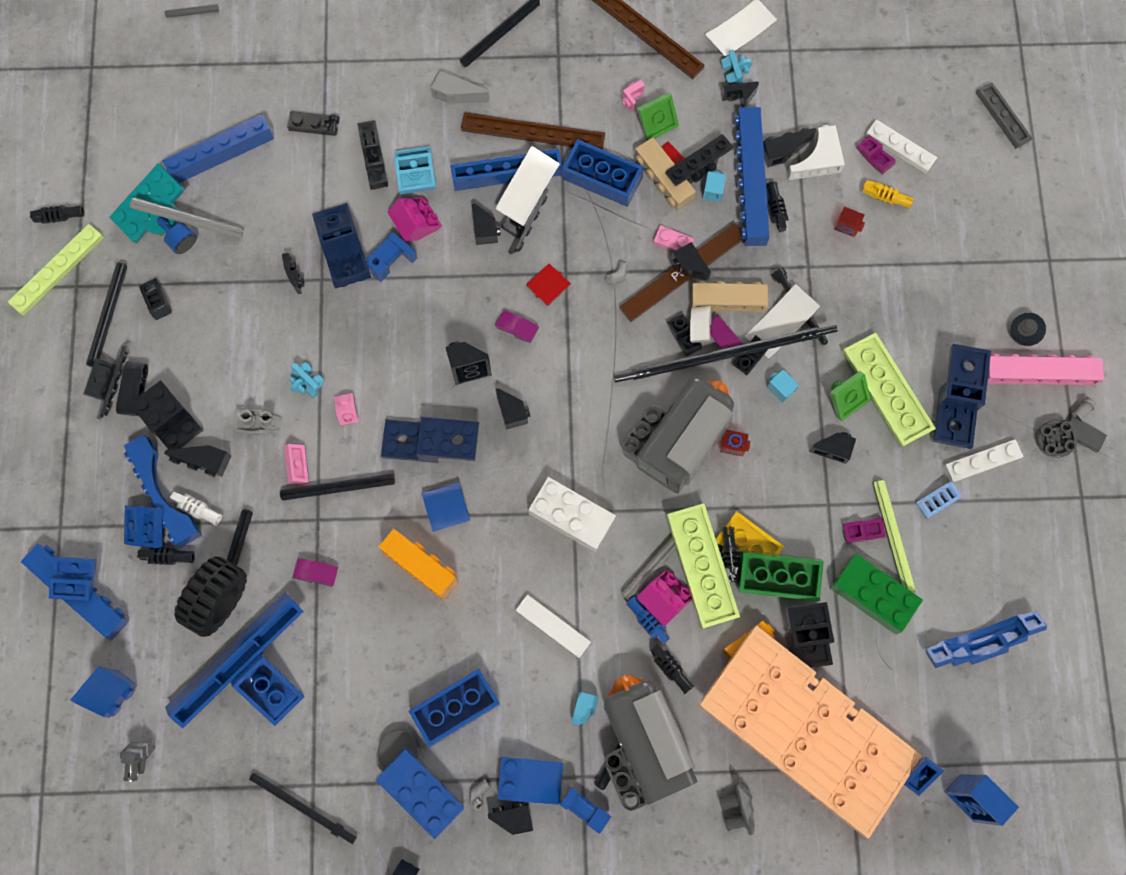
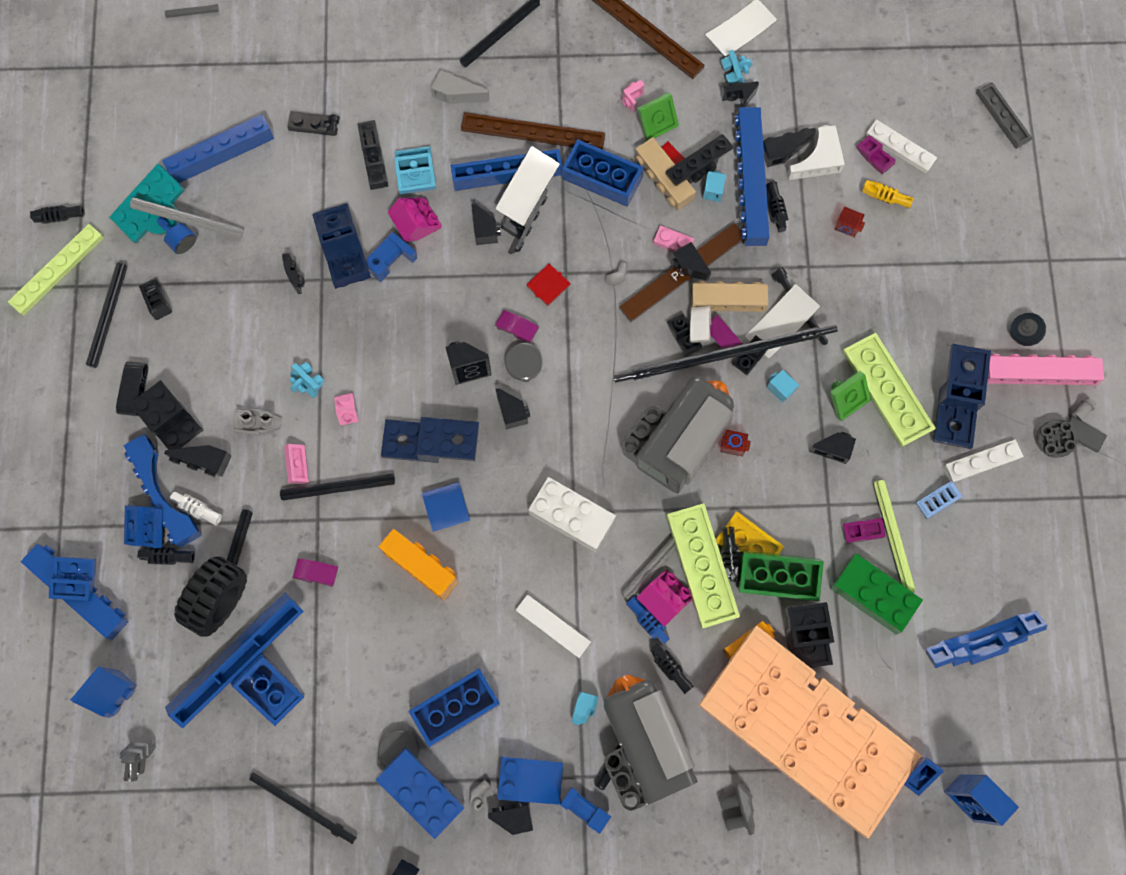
black bracket [83,345,128,419] -> none
none -> dark grey tile [505,343,543,382]

